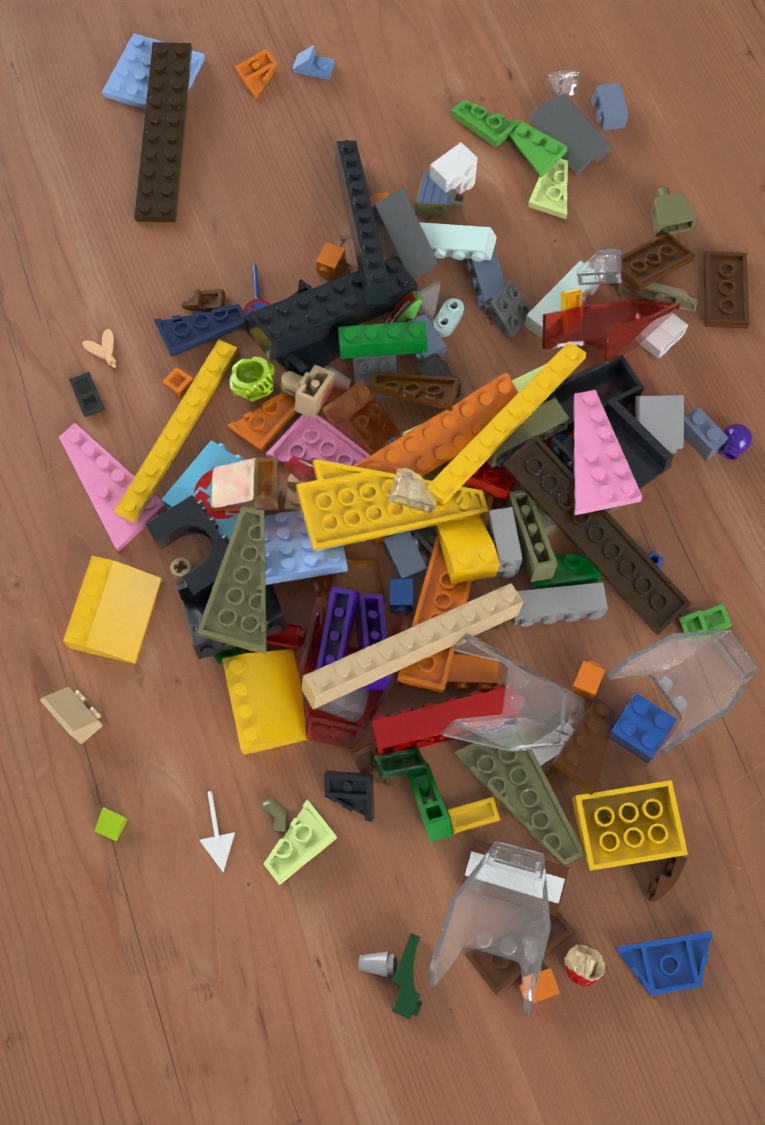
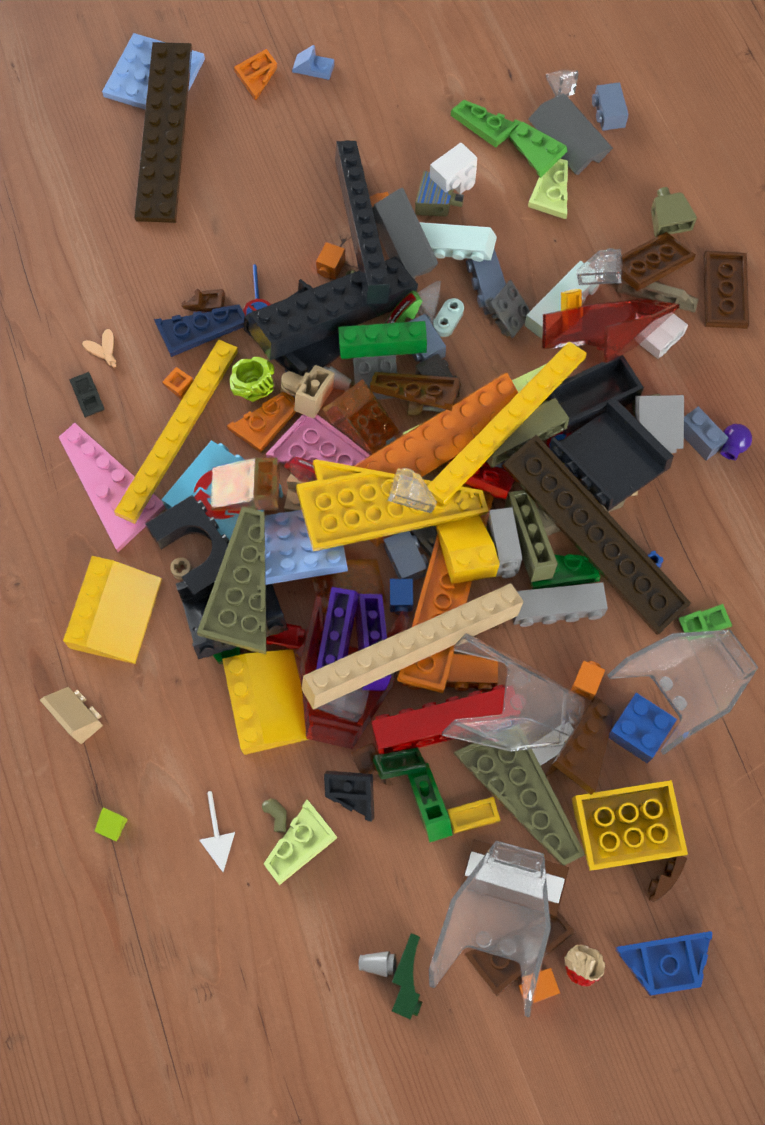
bright pink wing [573,390,642,515] -> none
none -> medium nougat hinge [407,401,445,416]

